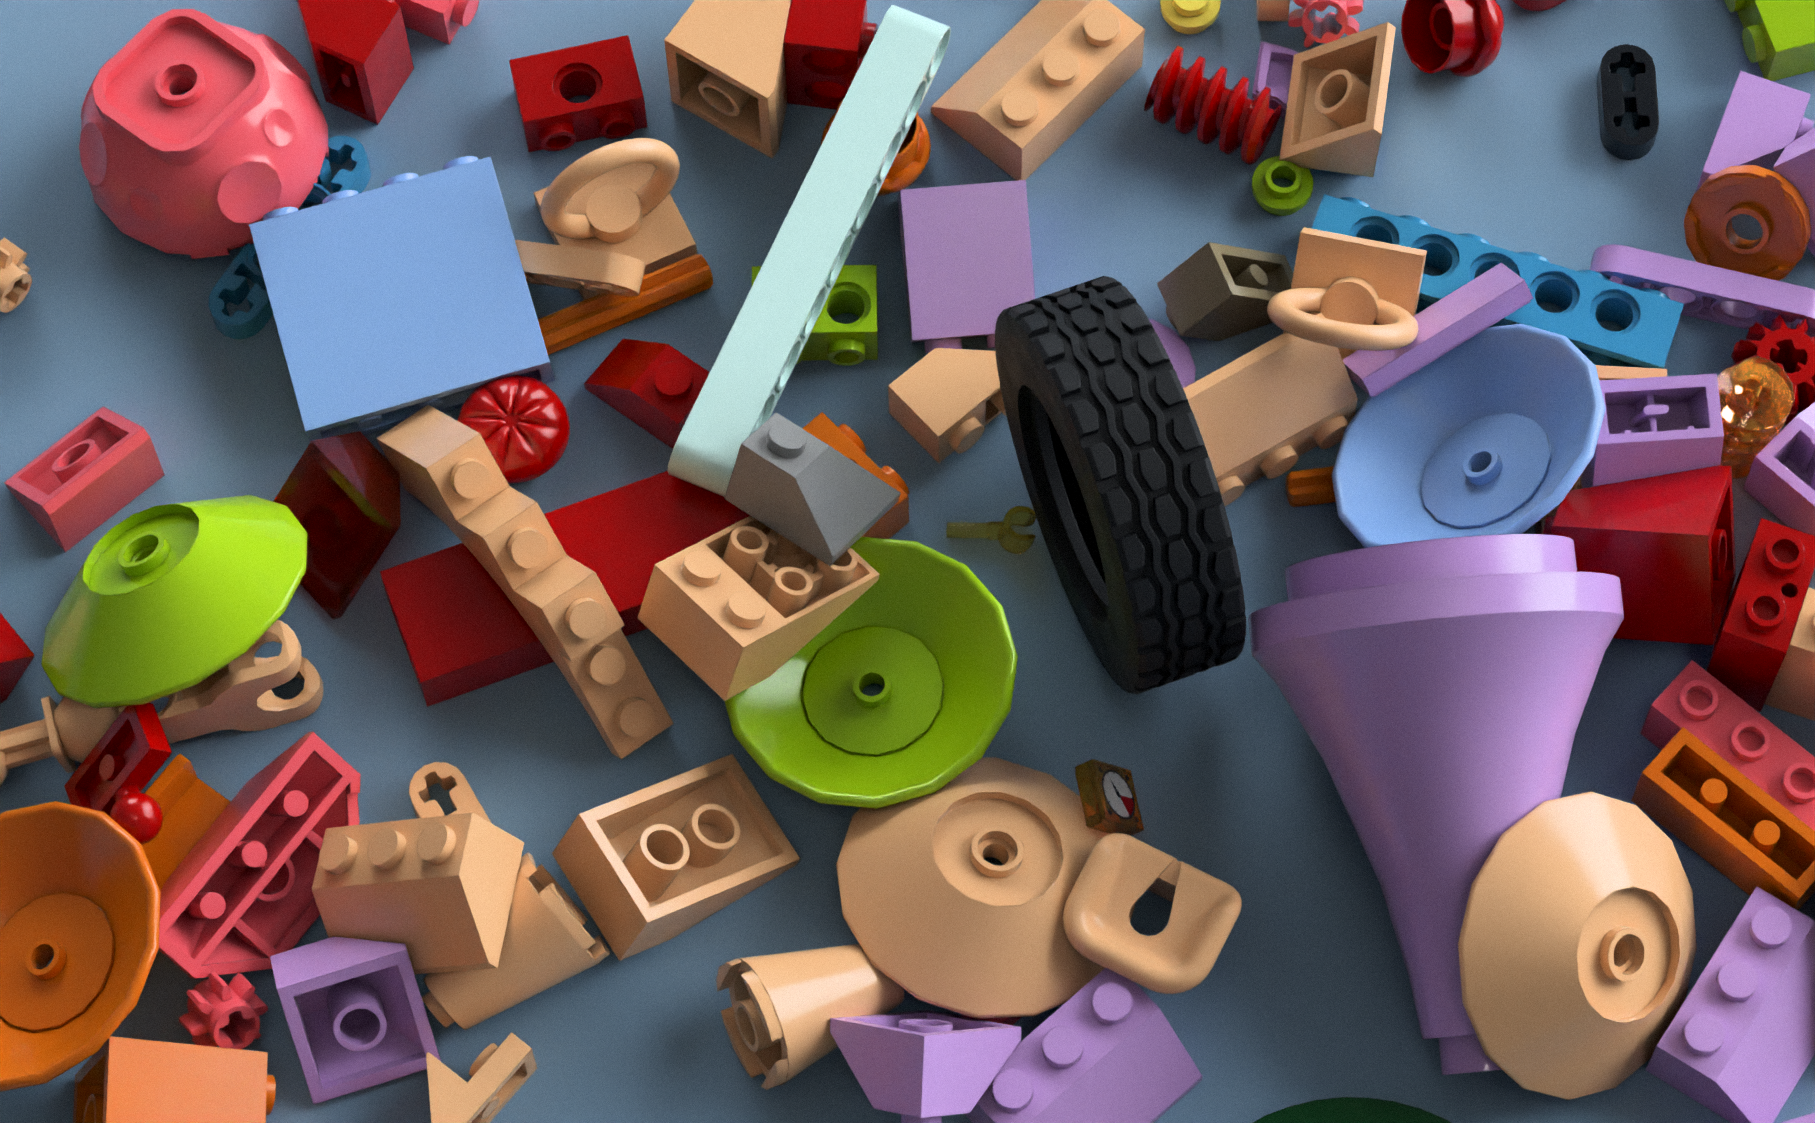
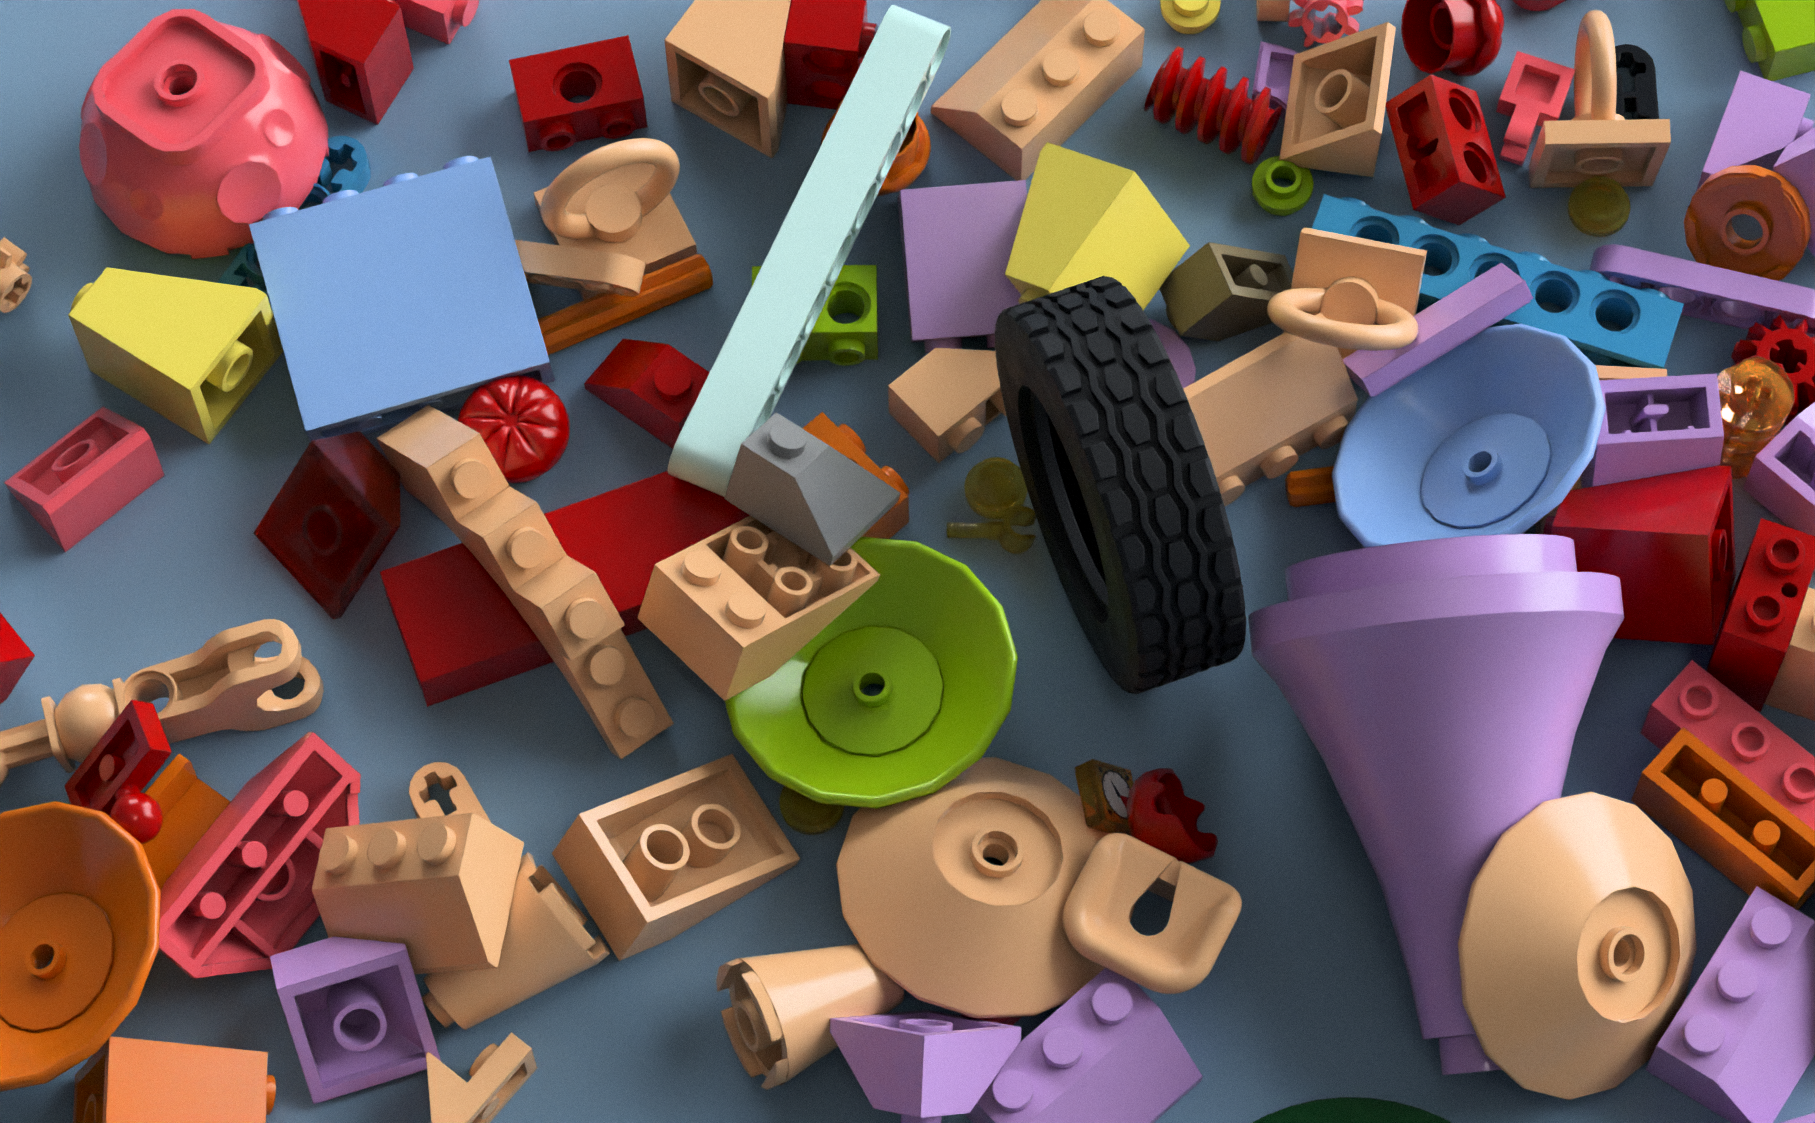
lime dish [41,495,308,708] -> none
coral gear [179,971,268,1049] -> none
none -> light yellow slope [68,267,283,444]
none -> clear yellow plate [779,786,845,835]
none -> clear yellow plate [964,457,1028,519]
none -> light yellow slope [1005,142,1190,311]
none -> red hair [1126,768,1218,864]
none -> red brick [1385,74,1506,225]
none -> coral plate [1496,51,1576,166]
none -> light nougat tile [1529,10,1671,188]
none -> clear yellow plate [1568,176,1630,237]

